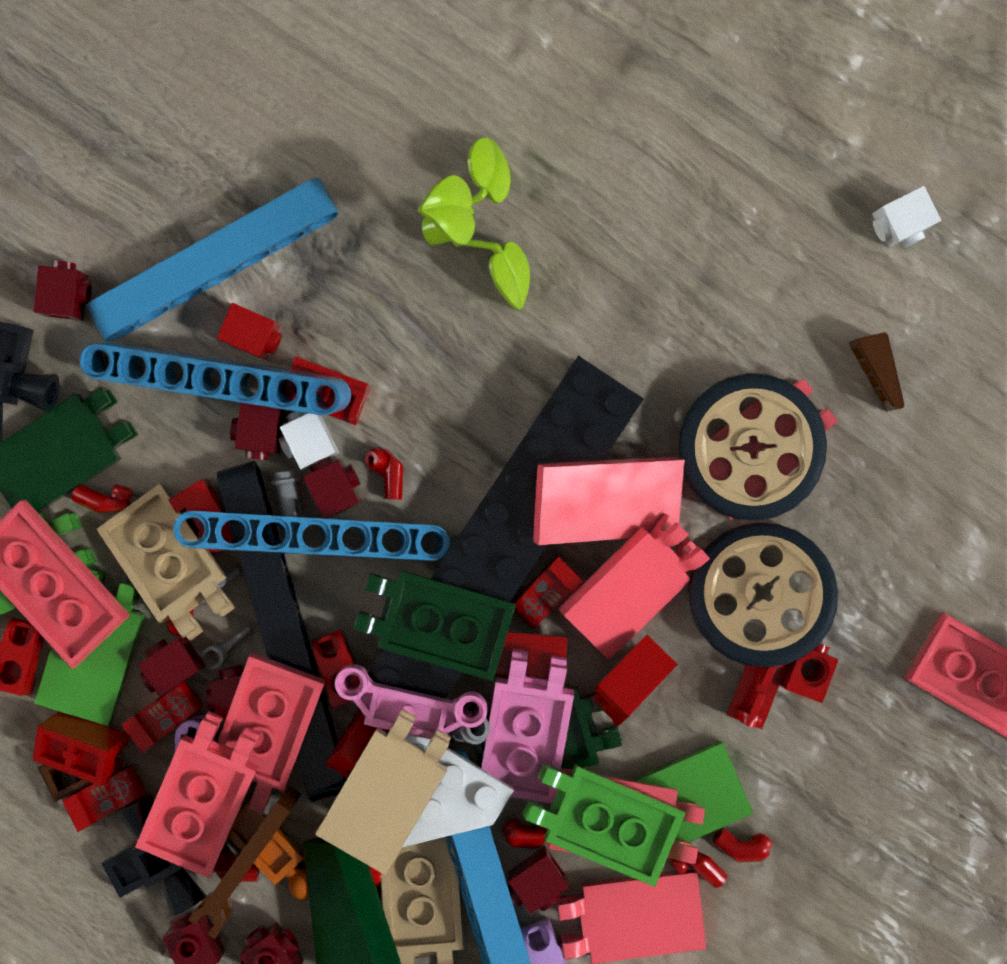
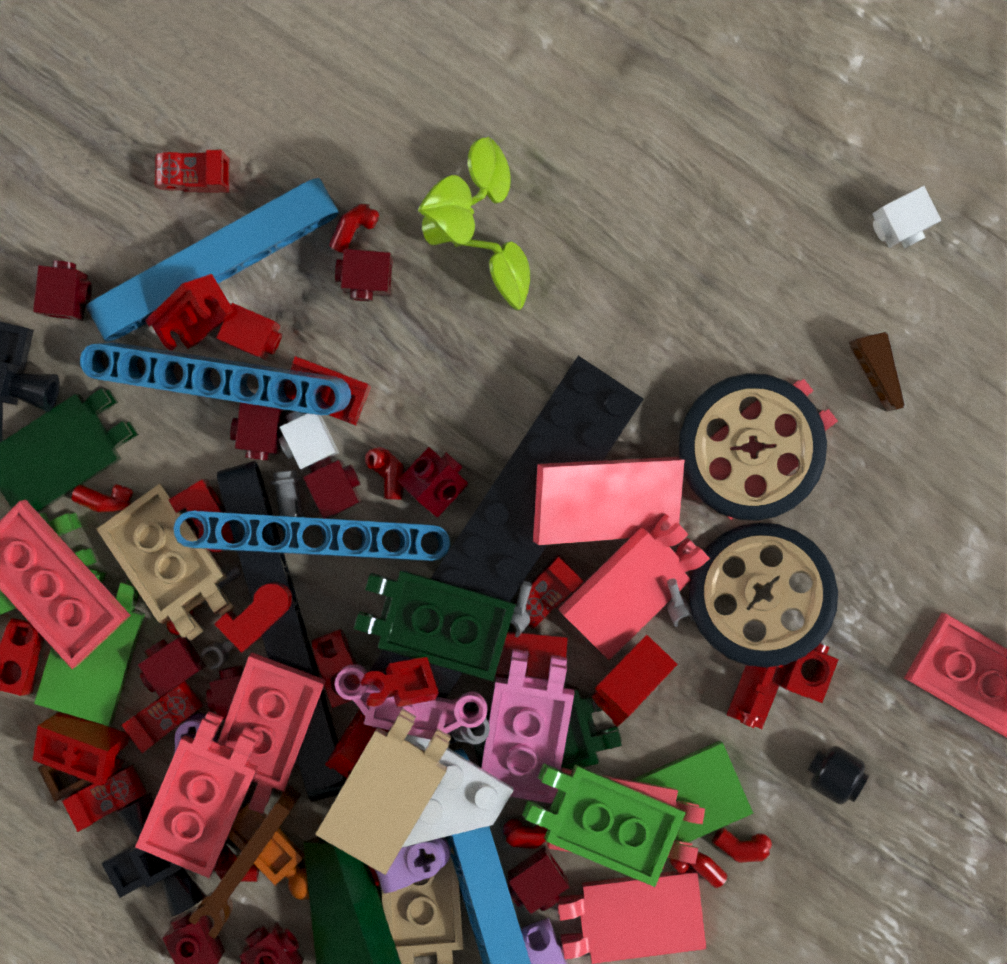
none -> red hinge [145,274,234,351]
none -> red leg [155,149,230,193]
none -> red leg [214,582,292,653]
none -> red arm [329,204,380,253]
none -> dark red brick [335,249,393,302]
none -> red plate [361,657,439,707]
none -> lavender piece [375,837,451,893]
none -> dark red brick [397,447,469,518]
none -> light grey hand [511,581,532,638]
none -> light grey hand [666,578,694,627]
none -> black head [808,746,869,805]

